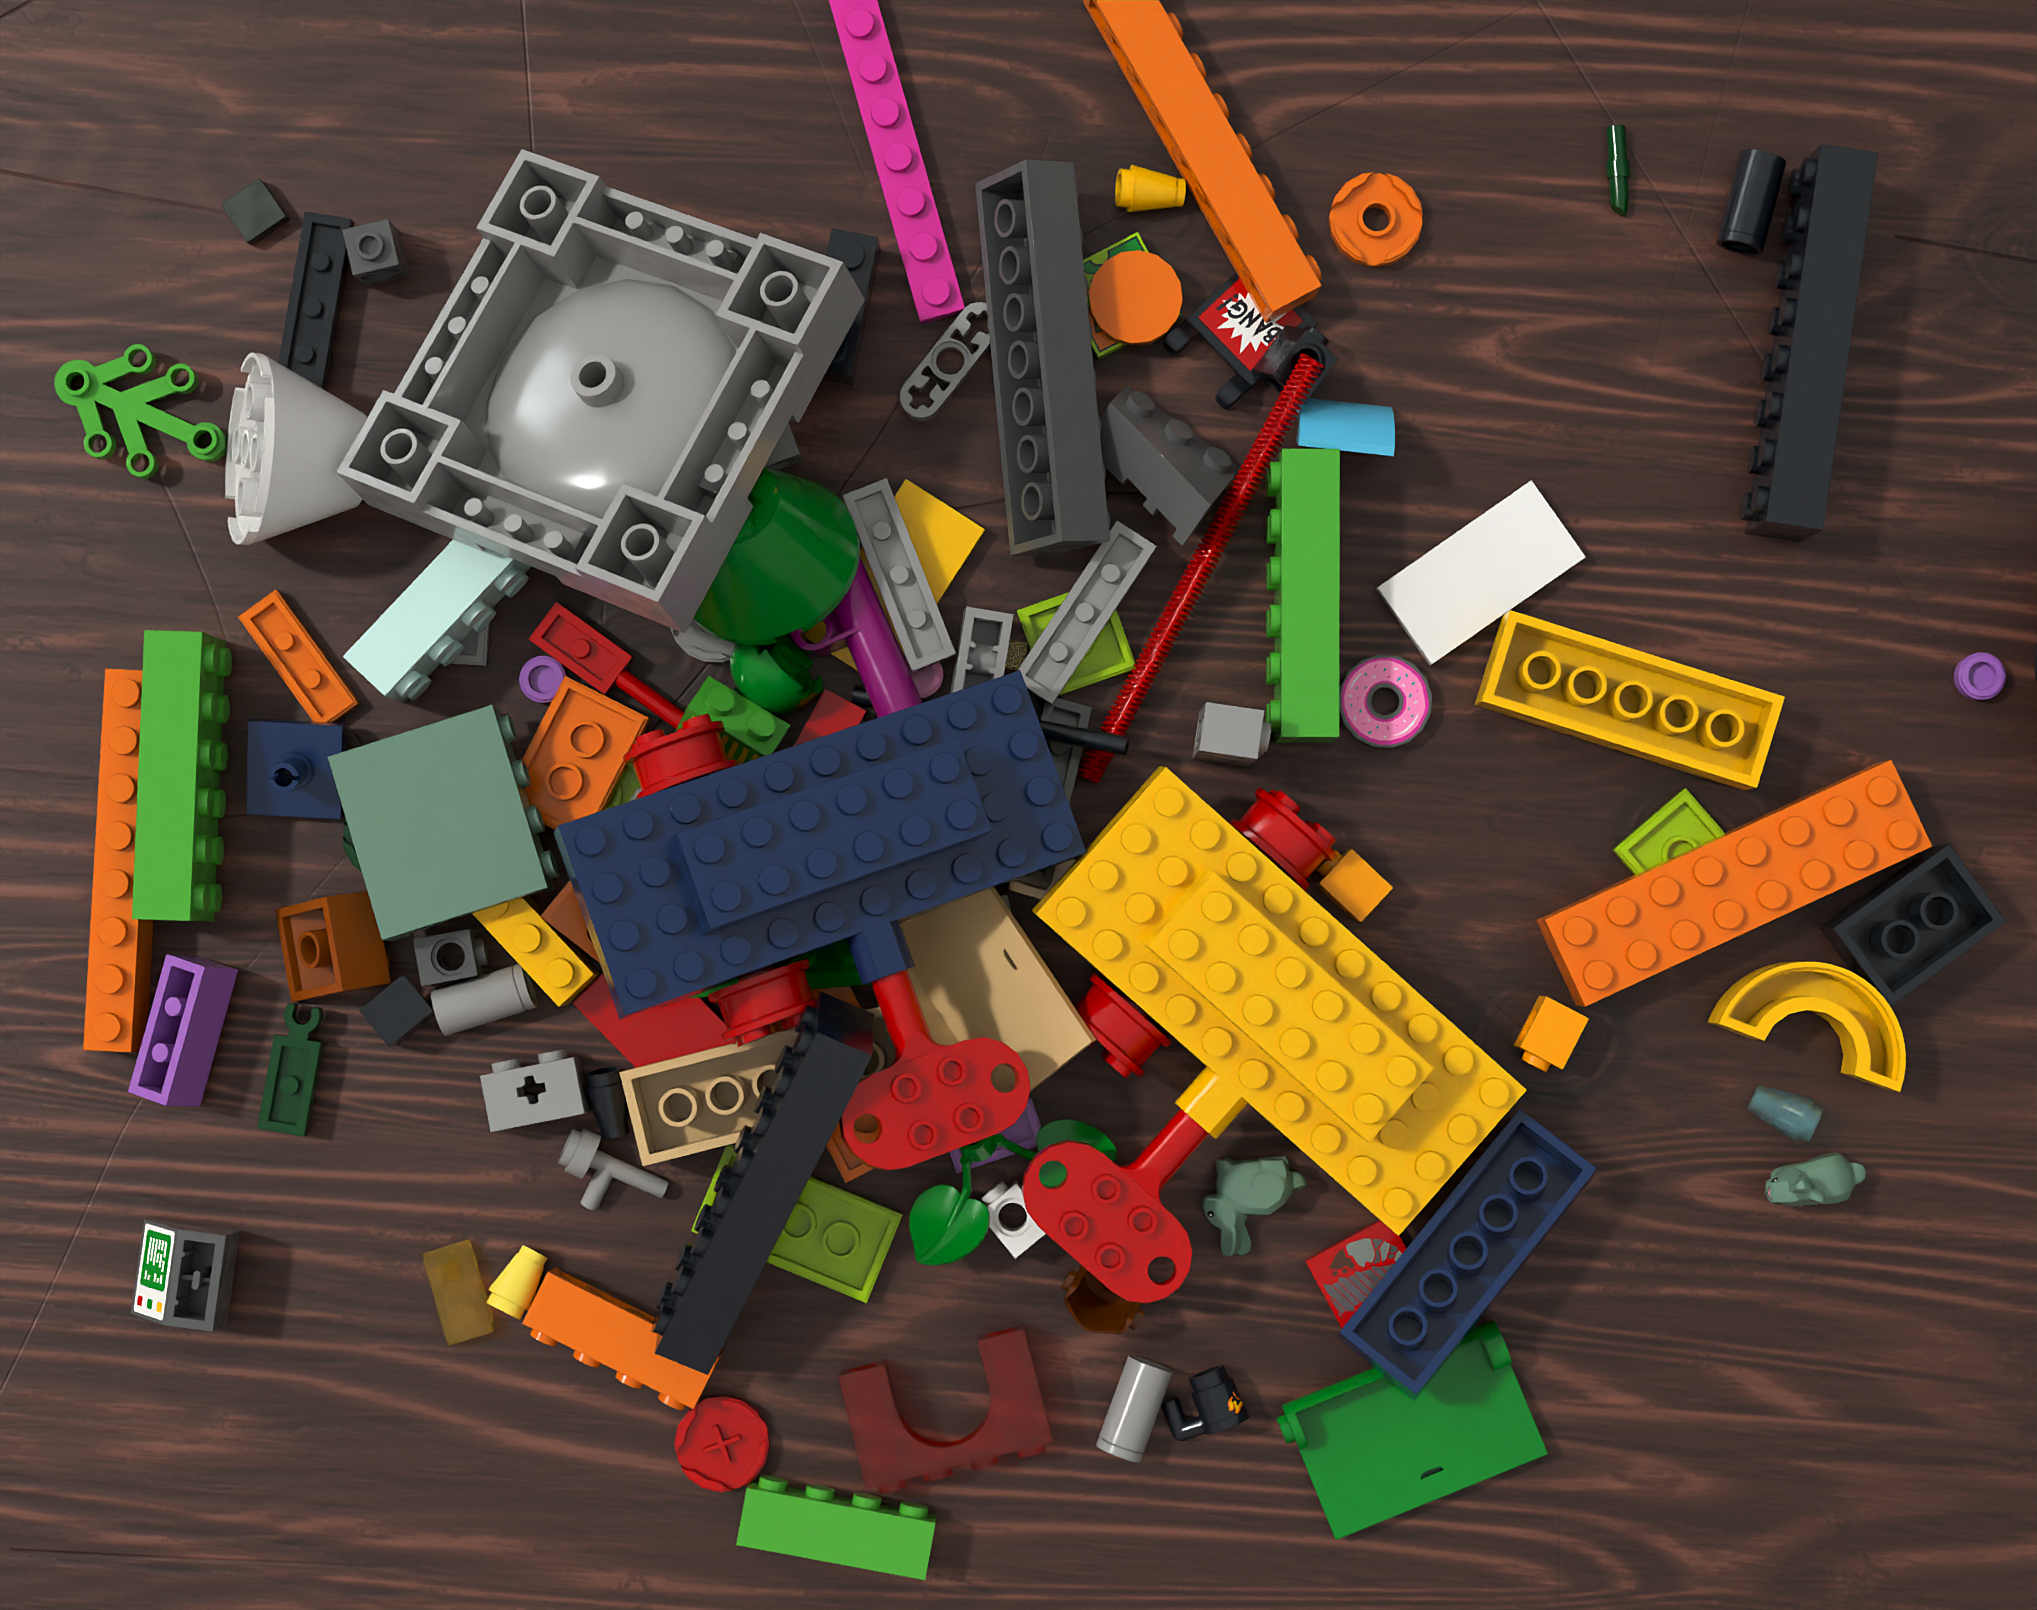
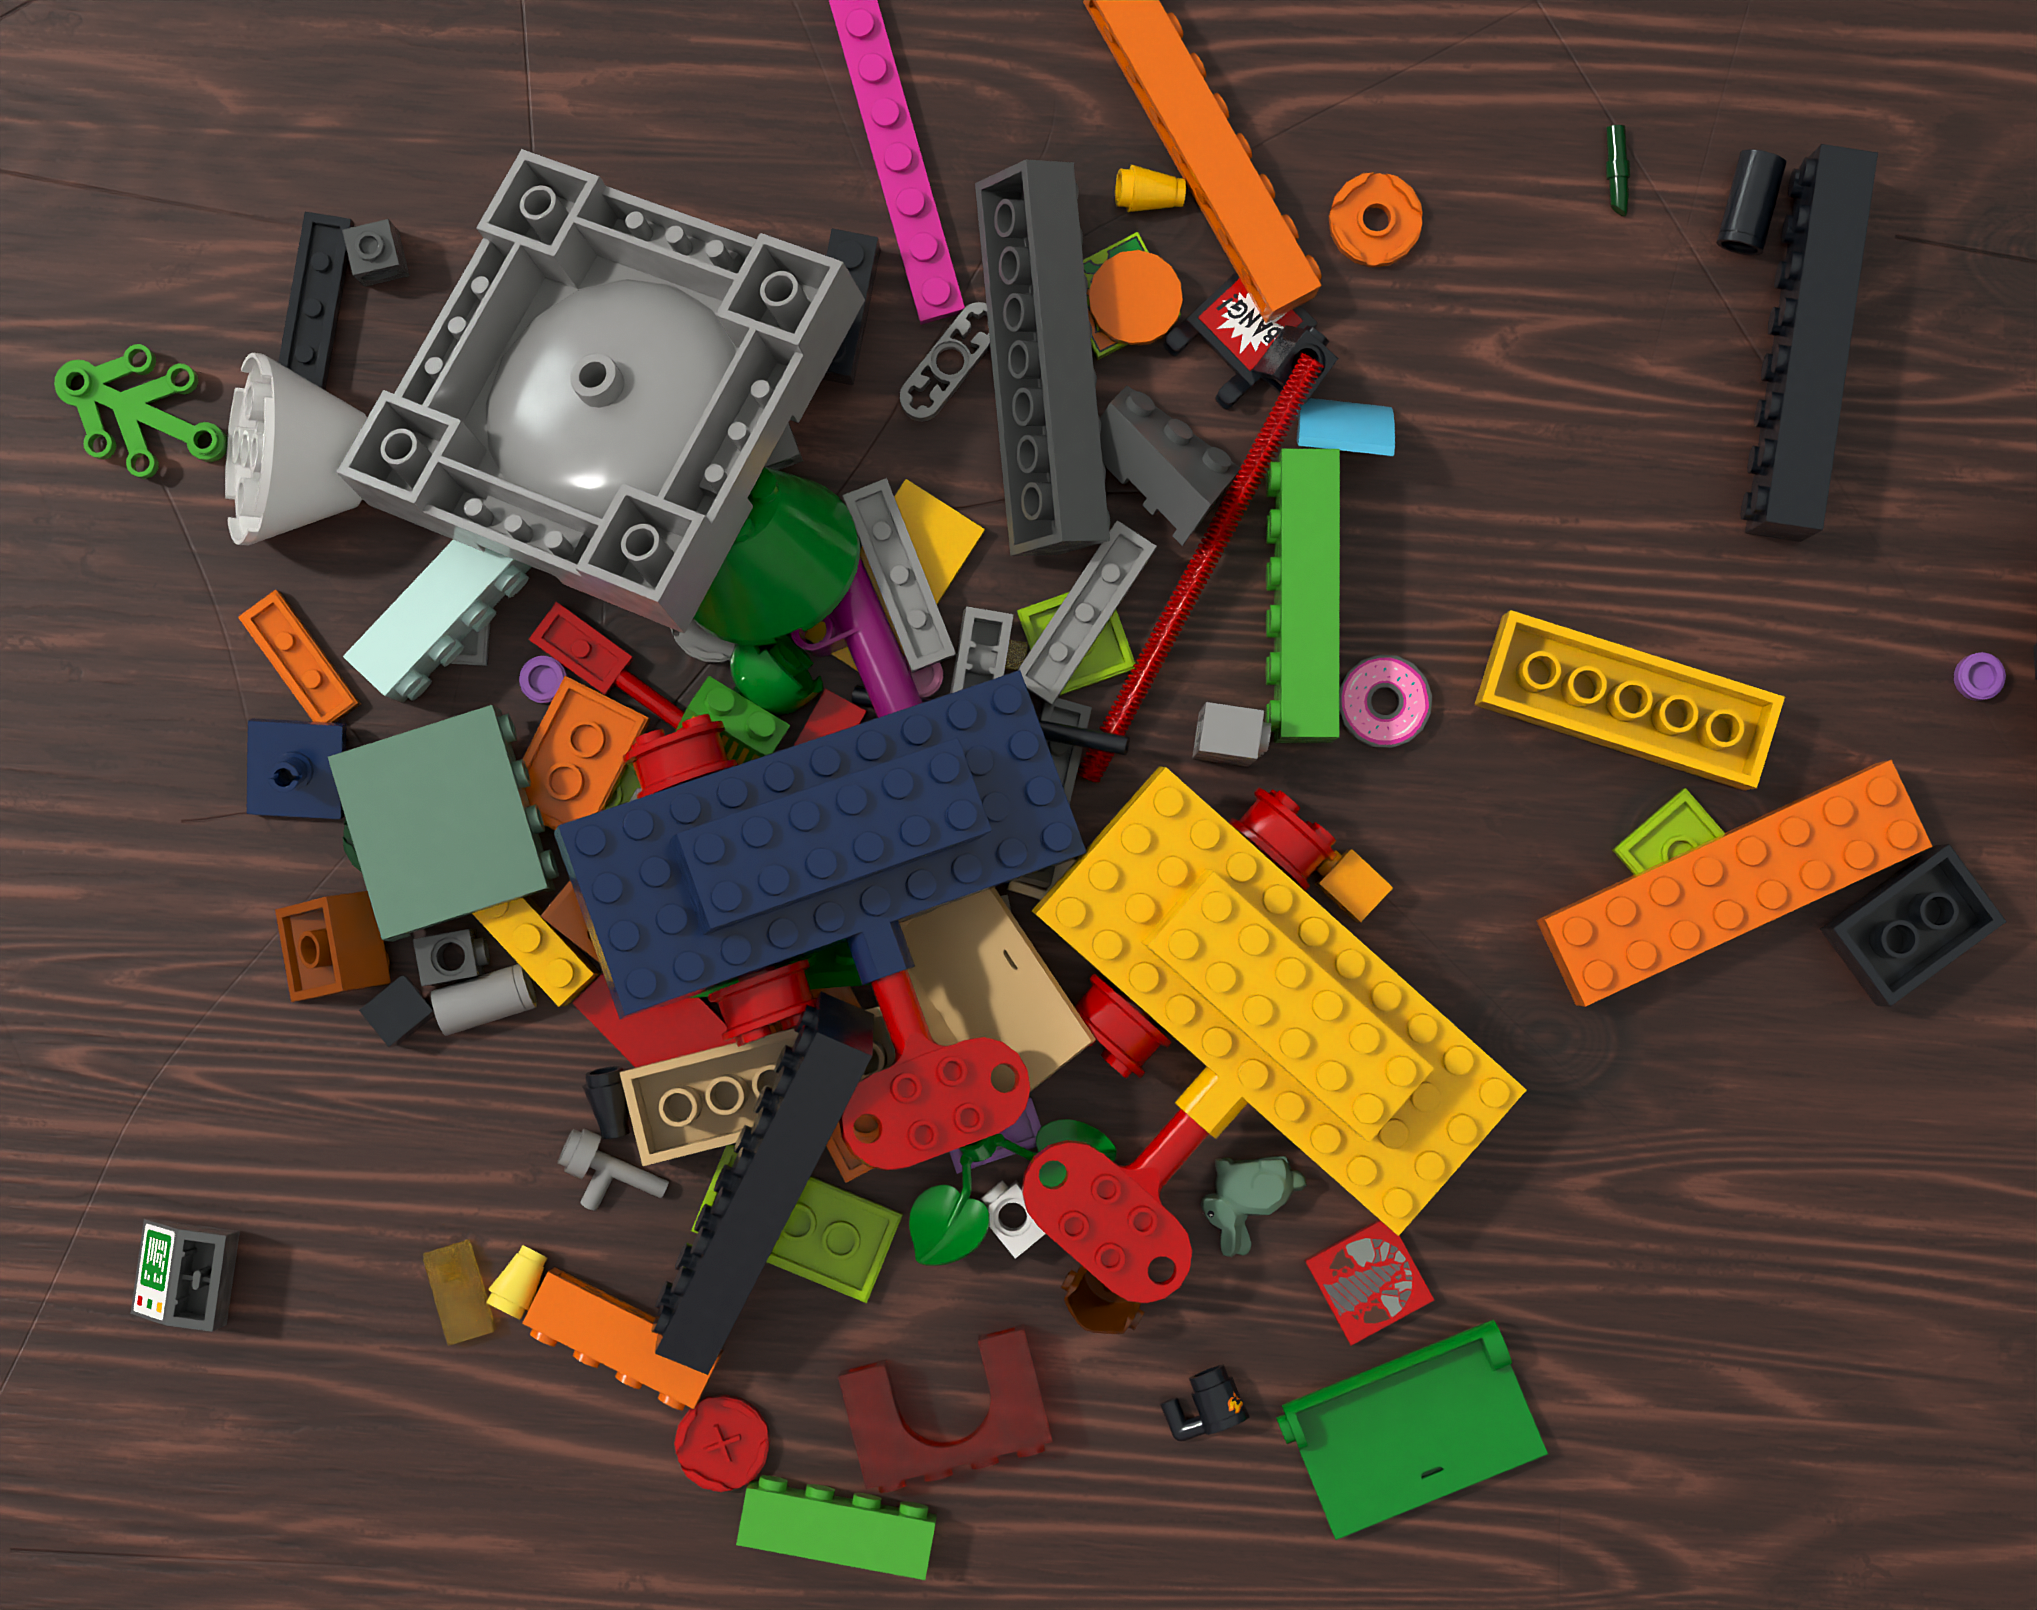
orange brick [83,669,154,1052] -> none
medium lavender brick [128,954,238,1106] -> none
bright green brick [132,630,232,922] -> none
pearl dark grey tile [221,178,290,246] -> none
dark green plate [257,1003,325,1136] -> none
light grey brick [480,1049,591,1132] -> none
light grey pin [1096,1355,1173,1463] -> none
dark blue brick [1339,1109,1597,1401] -> none
white tile [1376,480,1585,666] -> none
light orange brick [1513,996,1589,1072] -> none
yellow brick [1708,961,1906,1092] -> none
clear light blue cone [1747,1084,1823,1143] -> none
sand green animal [1764,1152,1866,1207] -> none

